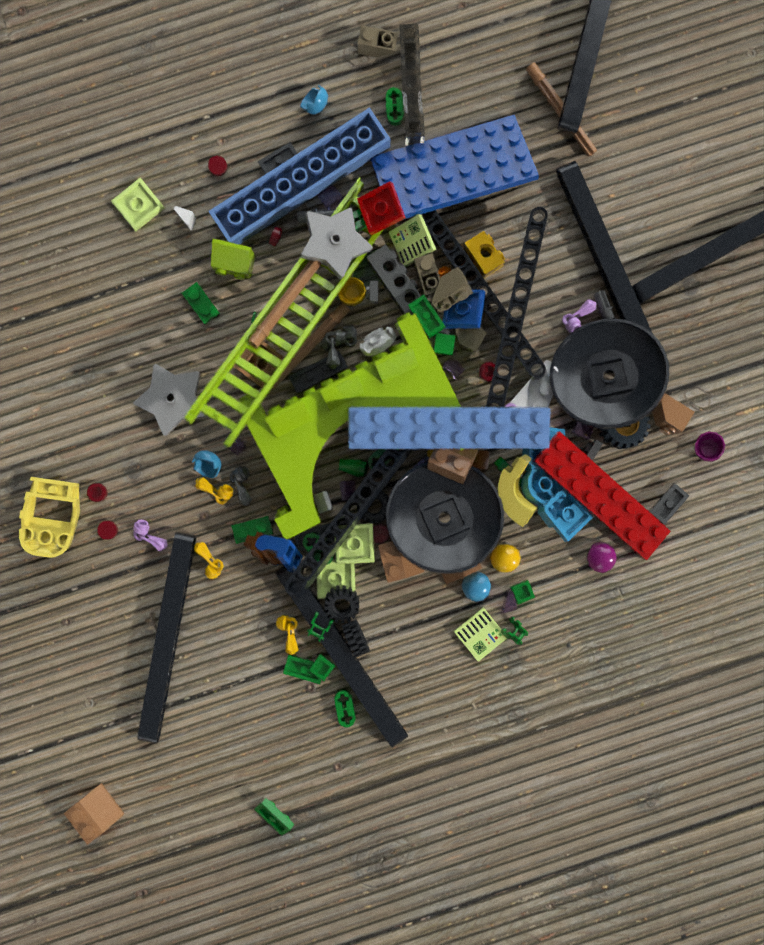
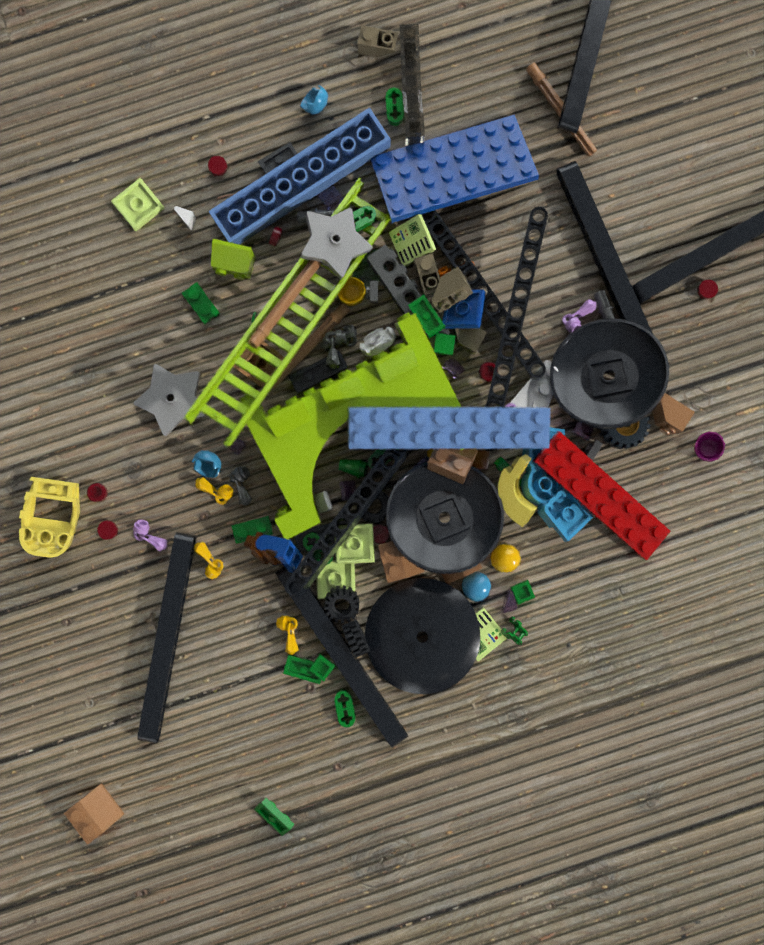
green piece [307,612,333,642] -> none
red plate [357,181,406,235] -> none
yellow brick [463,231,505,279] -> none
magenta hair [587,541,617,573] -> none
dark grey plate [649,483,690,525] -> none
none -> black dish [365,578,480,694]
none -> dark red tile [697,279,718,300]

